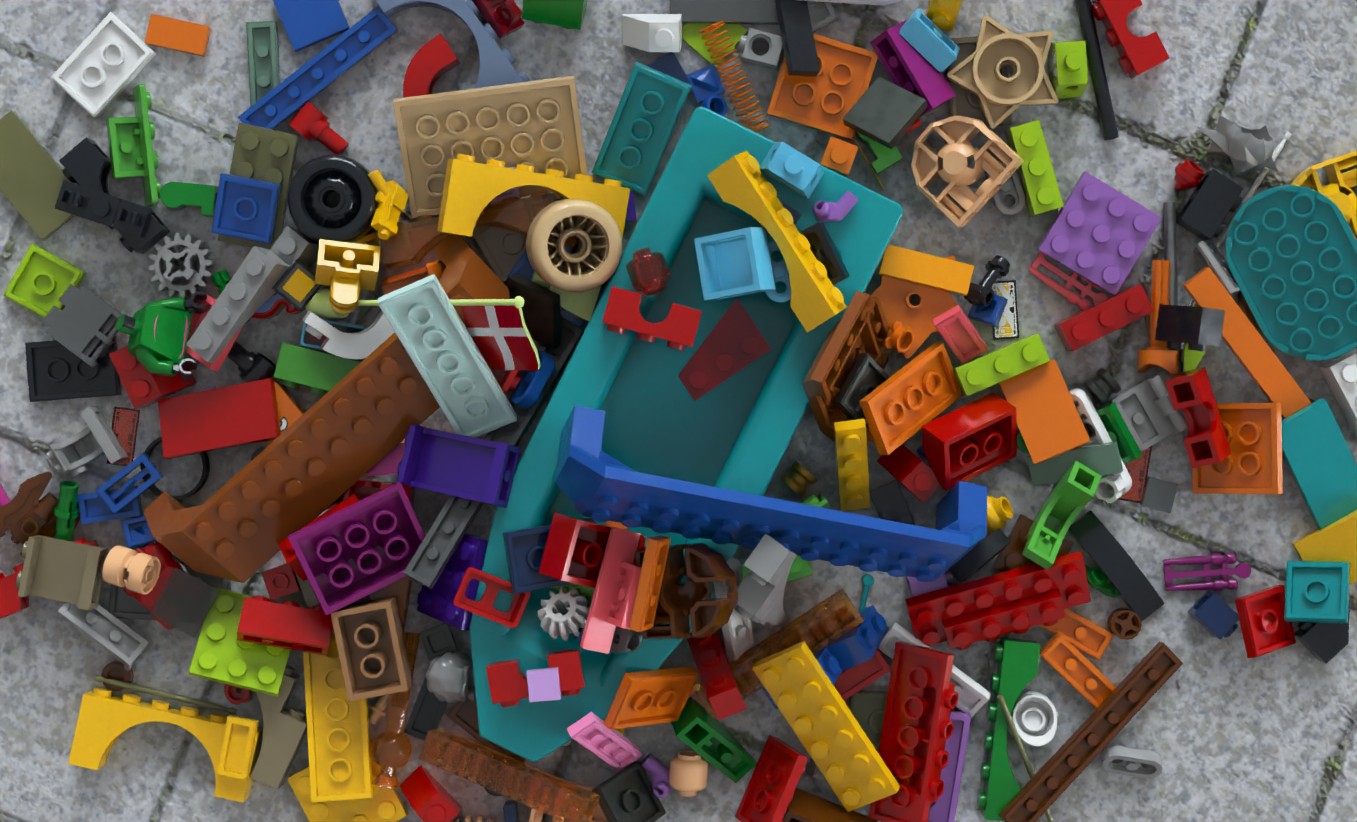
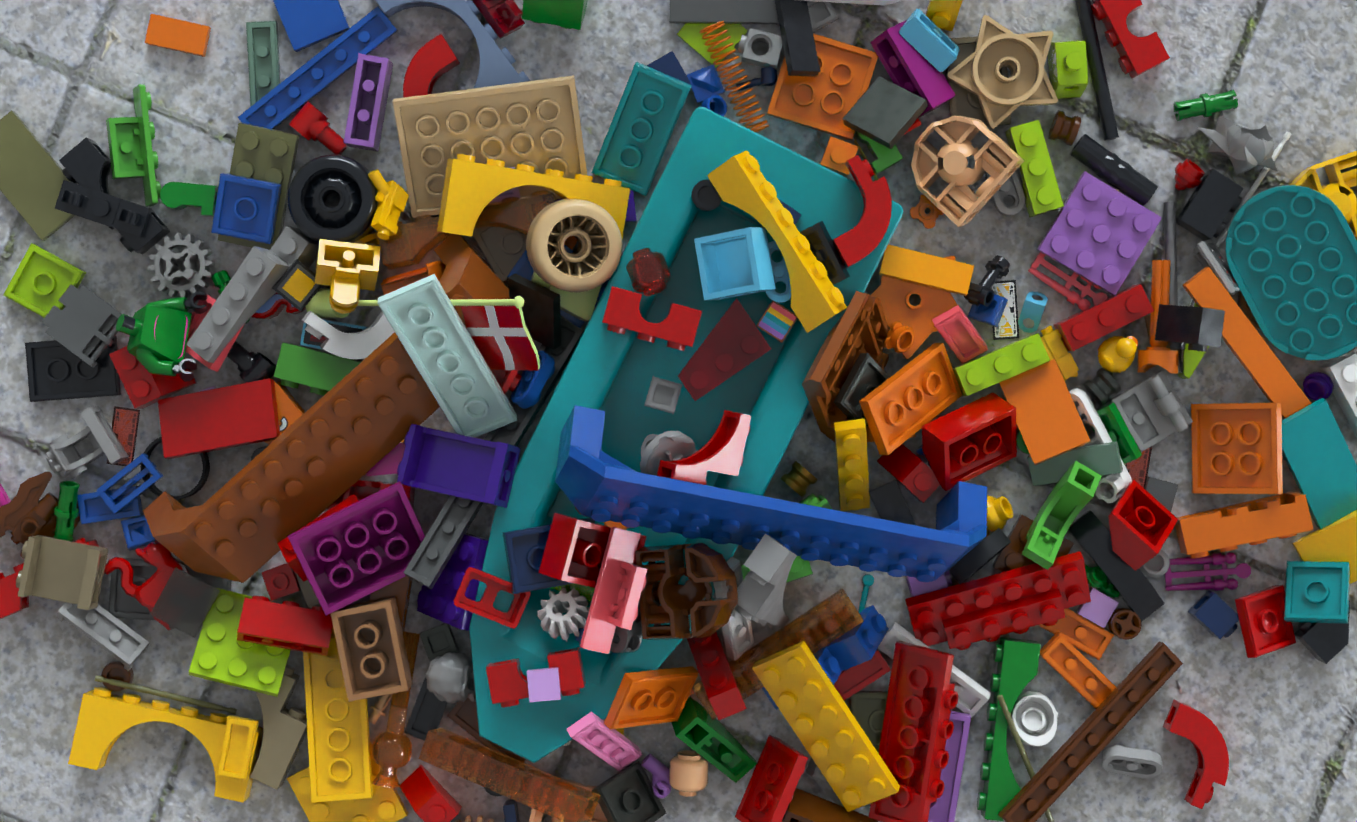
white tile [50,12,157,119] -> none
light nougat wheel [102,545,161,595] -> none
red plate [224,684,253,705] -> none
white slope [622,14,682,52] -> none
orange tile [629,535,671,632] -> none
medium azure torso [760,142,824,200] -> none
medium lavender arm [813,190,859,222] -> none
red arch [1165,367,1232,468] -> none
none -> medium lavender brick [343,53,393,152]
none -> light grey tile [640,431,698,476]
none -> light grey tile [644,376,682,414]
none -> arch [657,410,751,485]
none -> black tile [692,179,722,211]
none -> dark blue hand [736,67,777,91]
none -> tile [756,301,798,343]
none -> red arch [832,155,892,268]
none -> orange plate [910,194,944,229]
none -> medium azure piece [1018,292,1048,333]
none -> yellow piece [1040,325,1079,381]
none -> reddish brown wheel [1048,110,1081,146]
none -> black axle [1070,134,1158,206]
none -> lavender tile [1076,587,1119,628]
none -> yellow animal [1098,336,1138,373]
none -> red slope [1108,479,1179,571]
none -> light grey plate [1140,549,1170,578]
none -> red arch [1163,699,1229,809]
none -> green pin [1173,90,1238,121]
none -> orange wedge [1175,492,1314,559]
none -> dark purple plate [1303,372,1334,401]

